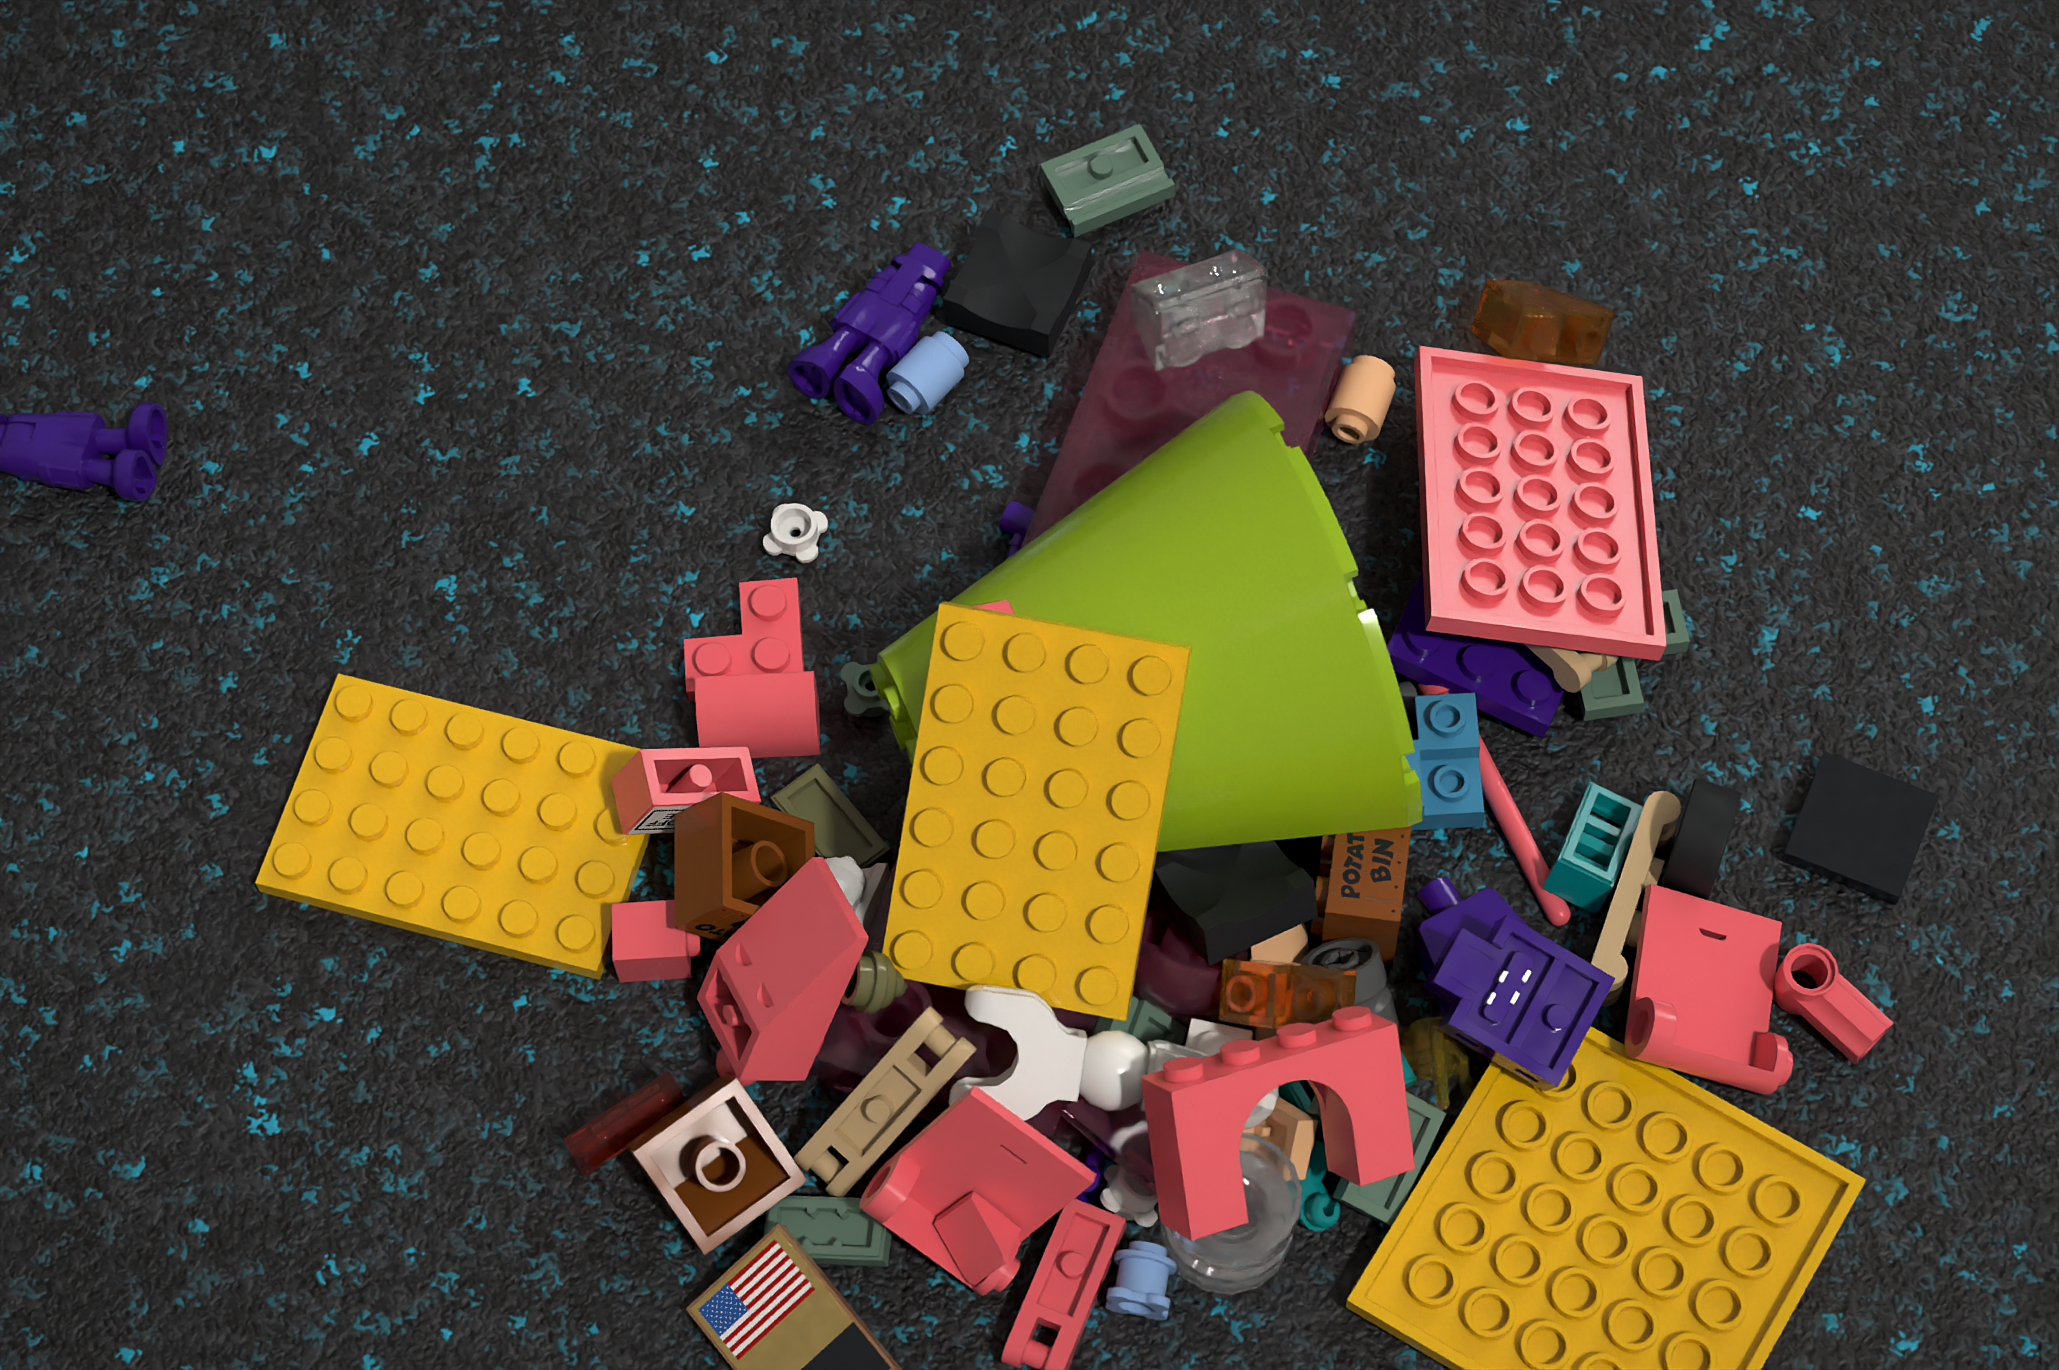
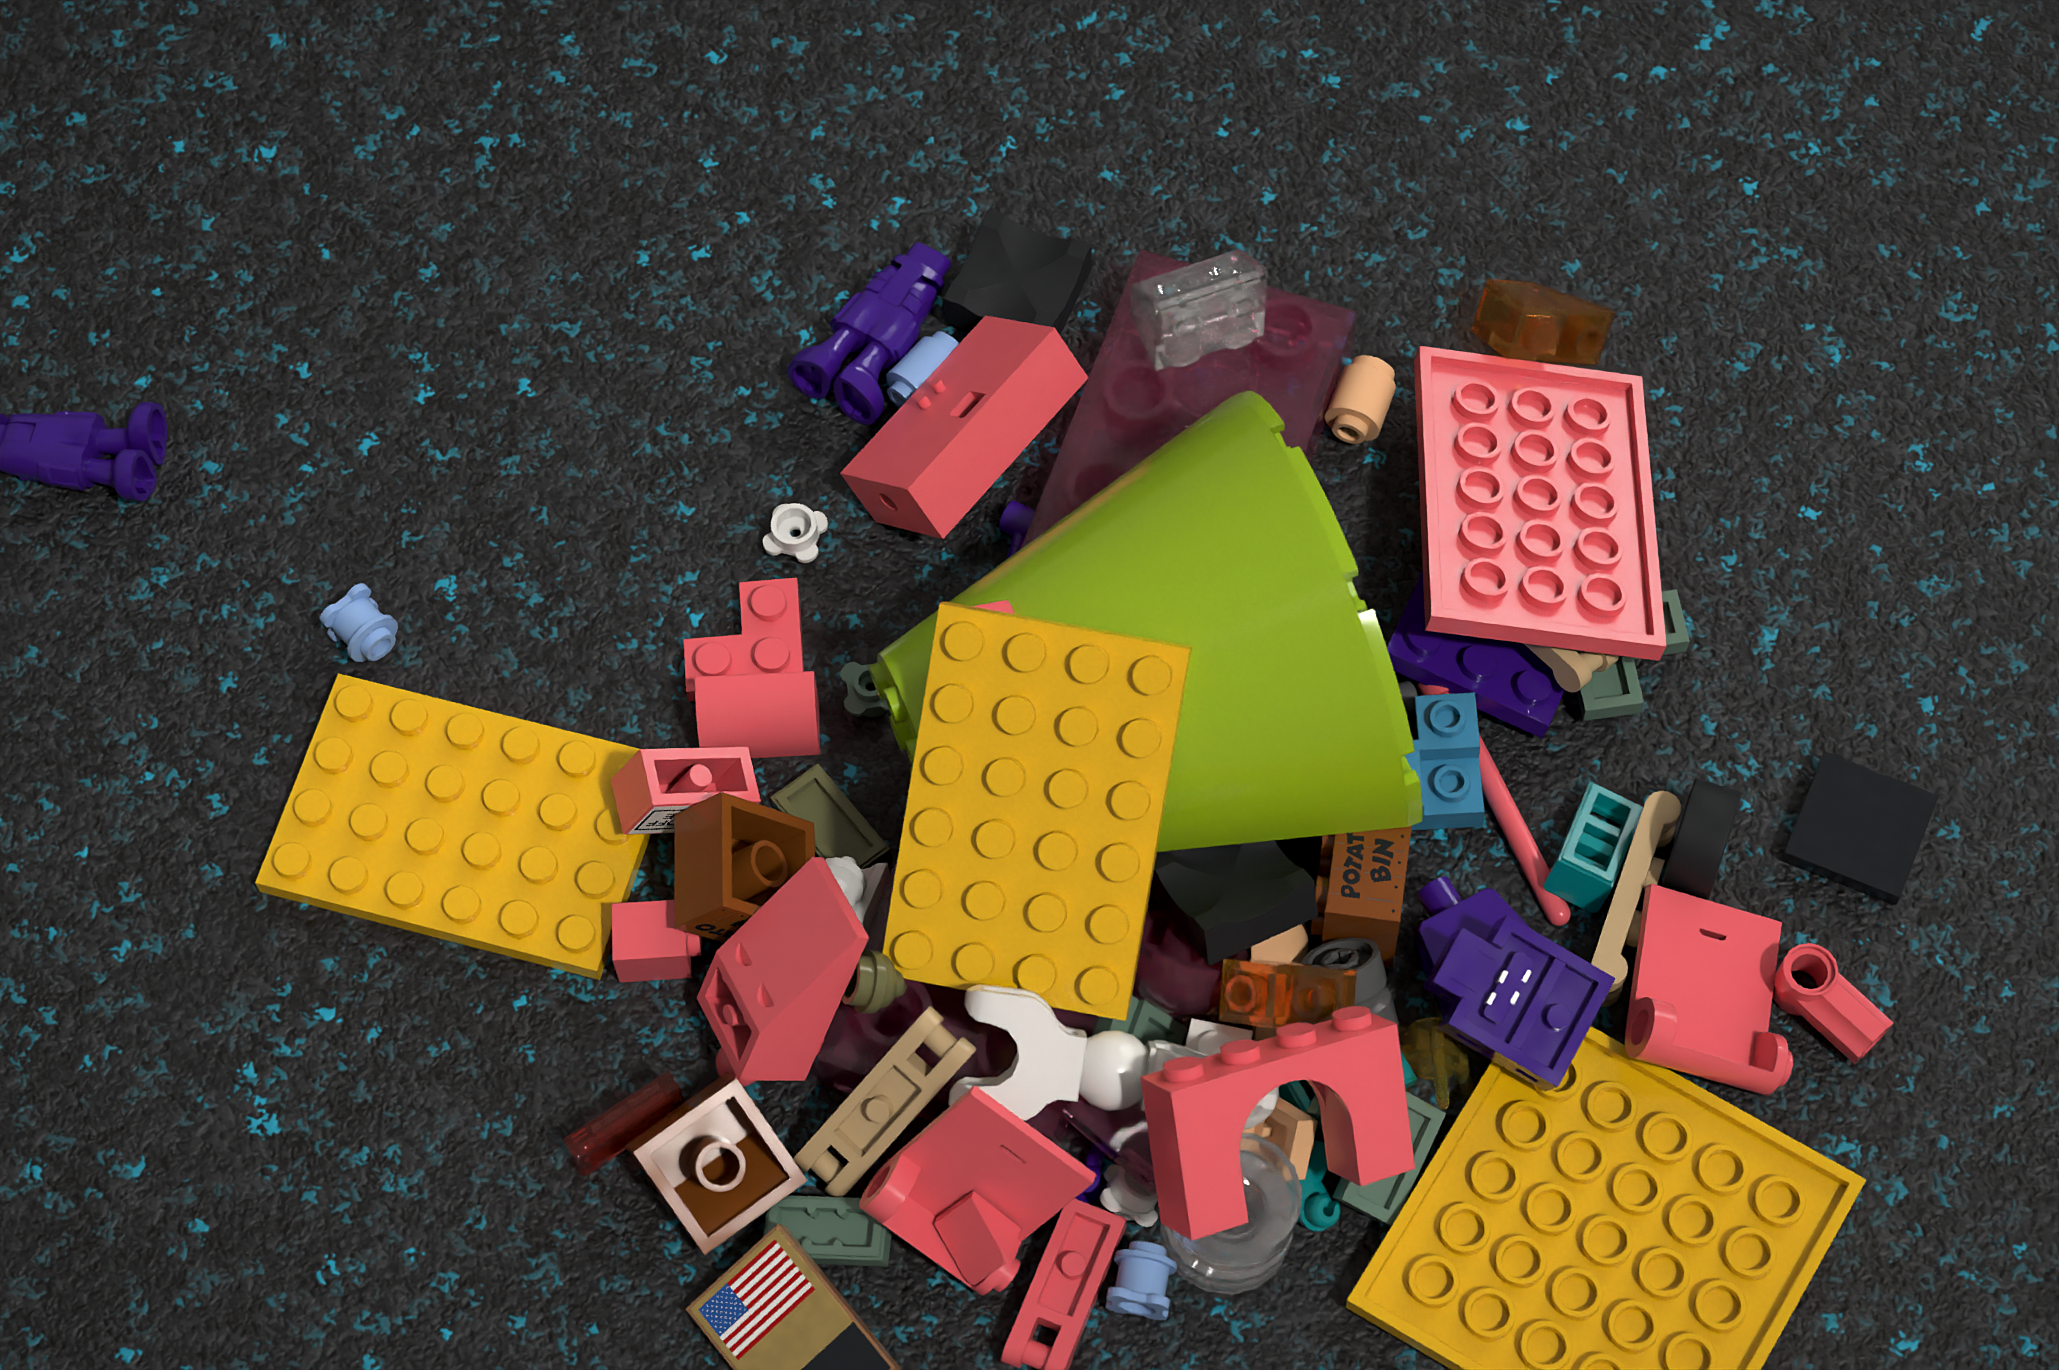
sand green plate [1040,124,1175,238] -> none
none -> light blue brick [320,583,398,662]
none -> coral brick [840,315,1088,539]

